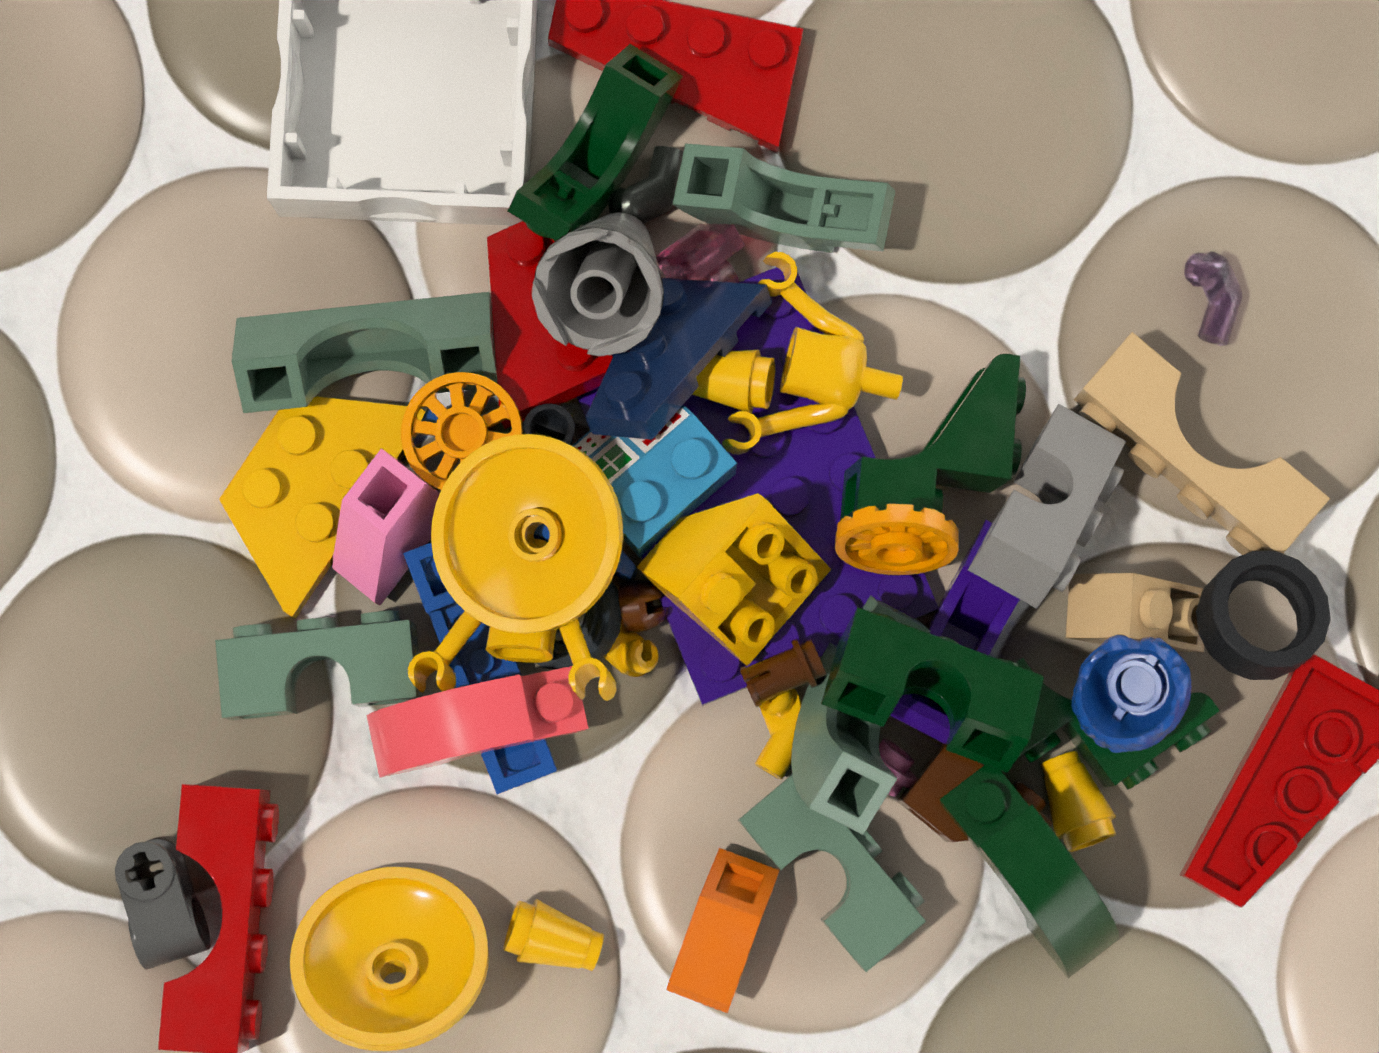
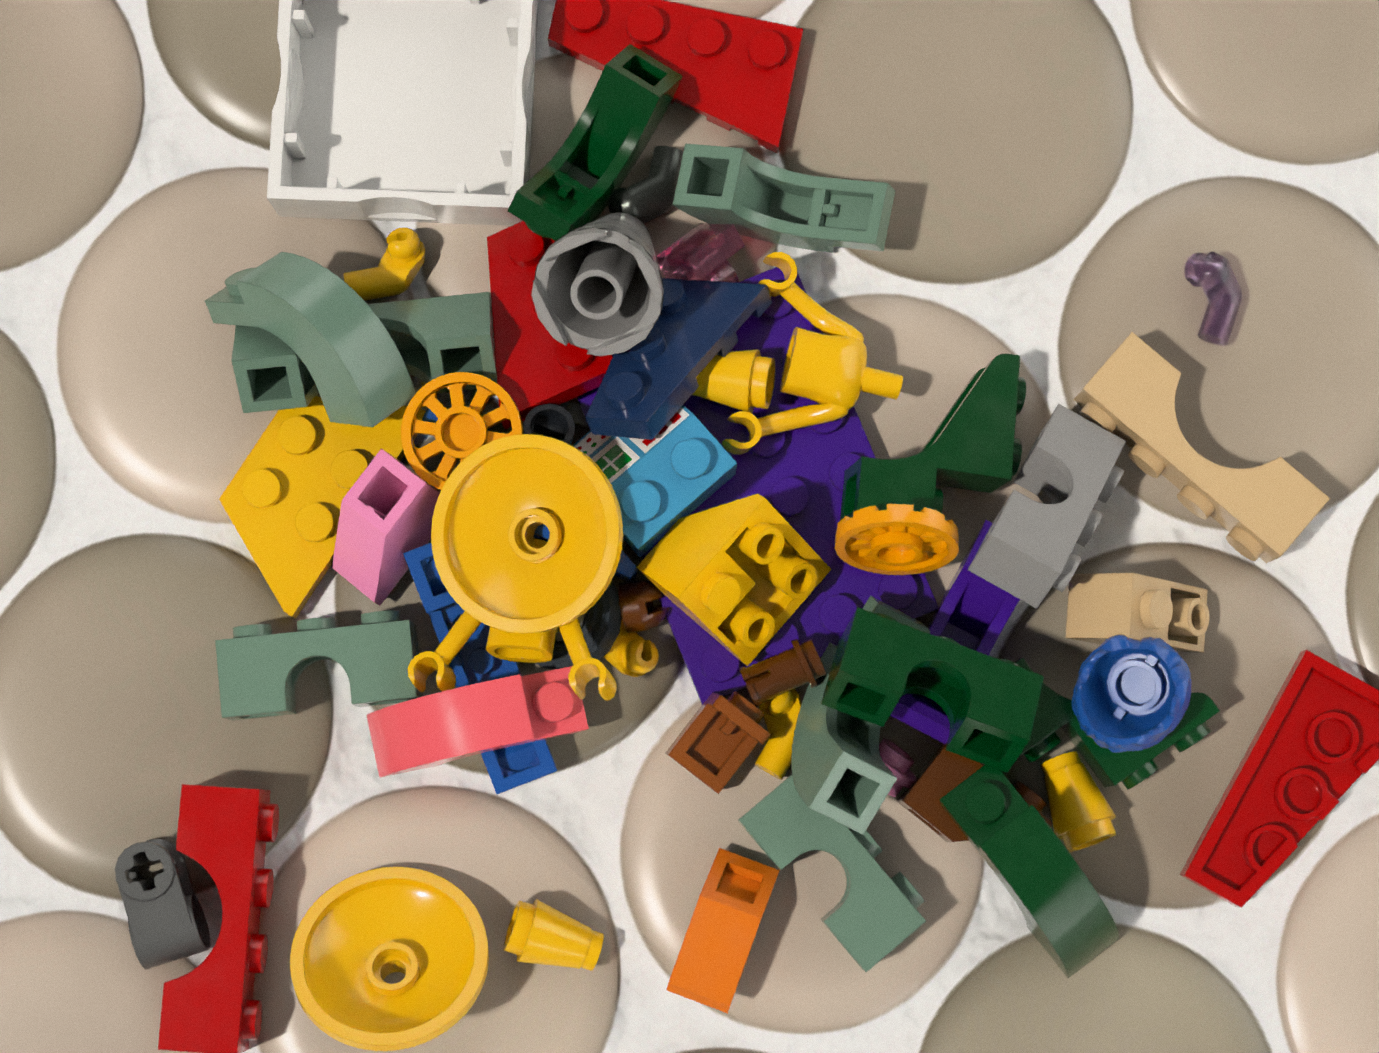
black tyre [1196,551,1331,680] -> none
none -> sand green arch [205,252,416,427]
none -> yellow arm [344,228,425,301]
none -> dark orange bracket [665,691,771,794]

